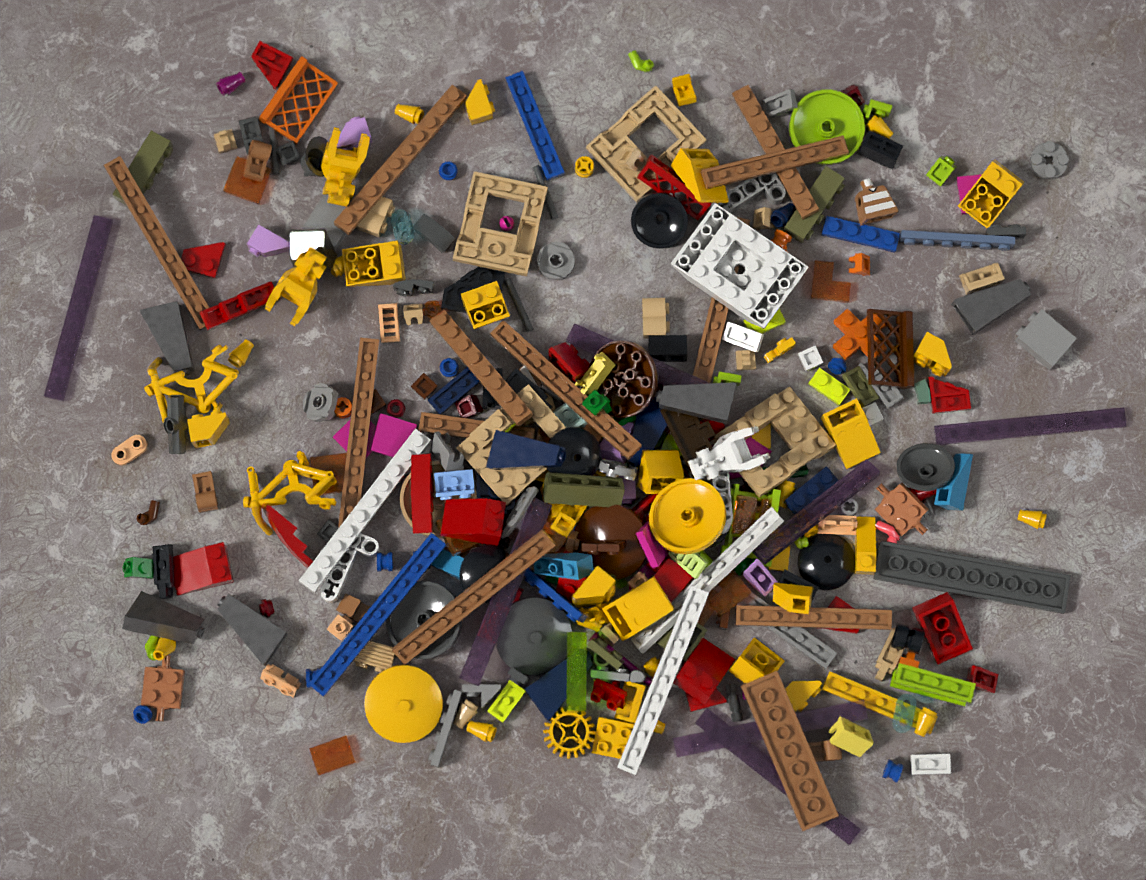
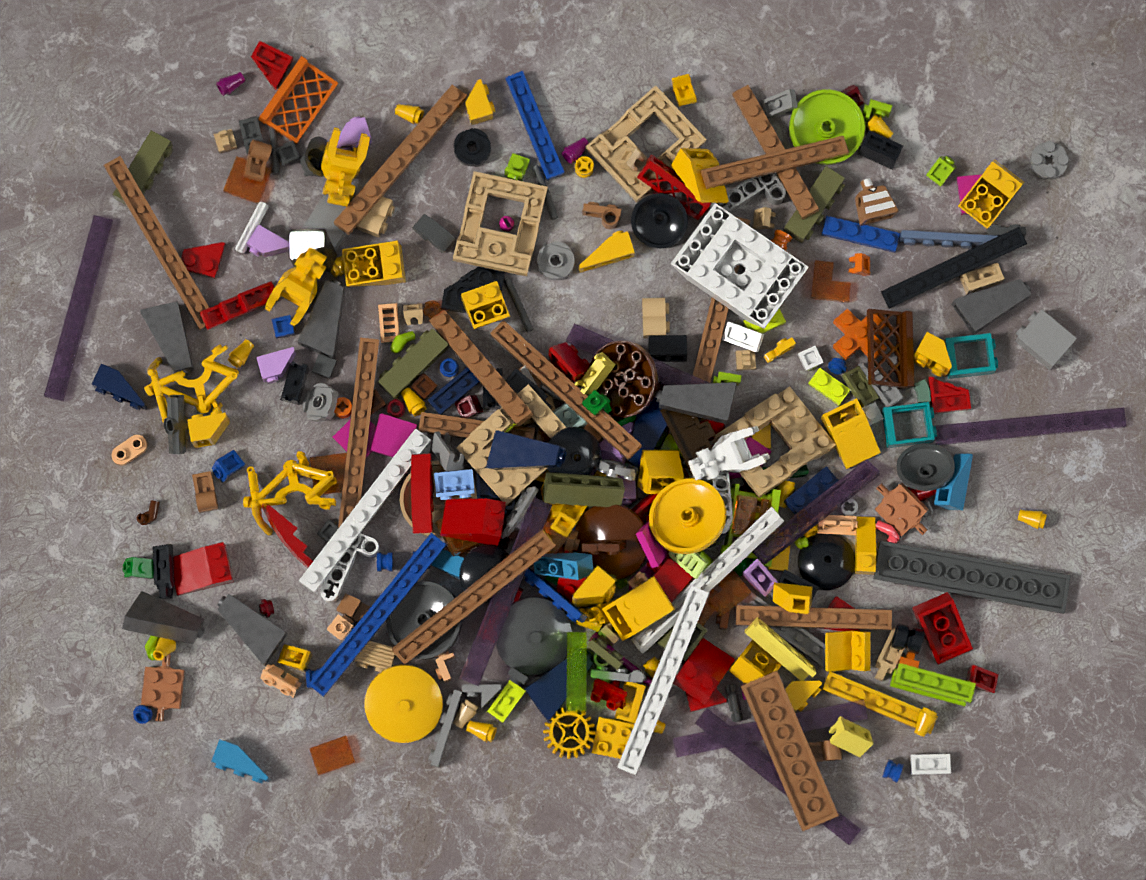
clear light blue plate [391,209,415,245] -> none
dark grey slope [393,280,435,297] -> none
blue plate [439,161,458,180] -> none
lime arm [628,50,654,72] -> none
dark blue cone [770,203,796,227] -> none
clear light blue plate [892,694,916,733] -> none
none -> dark blue slope [92,364,147,411]
none -> dark azure slope [211,739,270,784]
none -> blue bracket [212,450,245,483]
none -> white axle [235,201,268,254]
none -> lavender slope [256,347,296,384]
none -> blue plate [272,315,295,339]
none -> yellow slope [277,644,312,673]
none -> black hinge [280,361,309,405]
none -> flat silver slope [298,280,345,359]
none -> dark grey tile [312,354,337,379]
none -> olive brick [378,328,449,399]
none -> lime arm [390,331,416,353]
none -> yellow cone [401,387,426,417]
none -> light nougat bracket [435,651,455,683]
none -> black plate [453,128,491,167]
none -> lime bracket [504,153,530,181]
none -> magenta cone [562,137,589,164]
none -> yellow slope [579,231,635,273]
none -> medium nougat plate [583,202,621,230]
none -> light yellow fence [744,617,816,681]
none -> yellow bracket [825,630,870,672]
none -> black tile [880,227,1027,309]
none -> teal window [881,402,937,448]
none -> teal window [944,333,998,379]

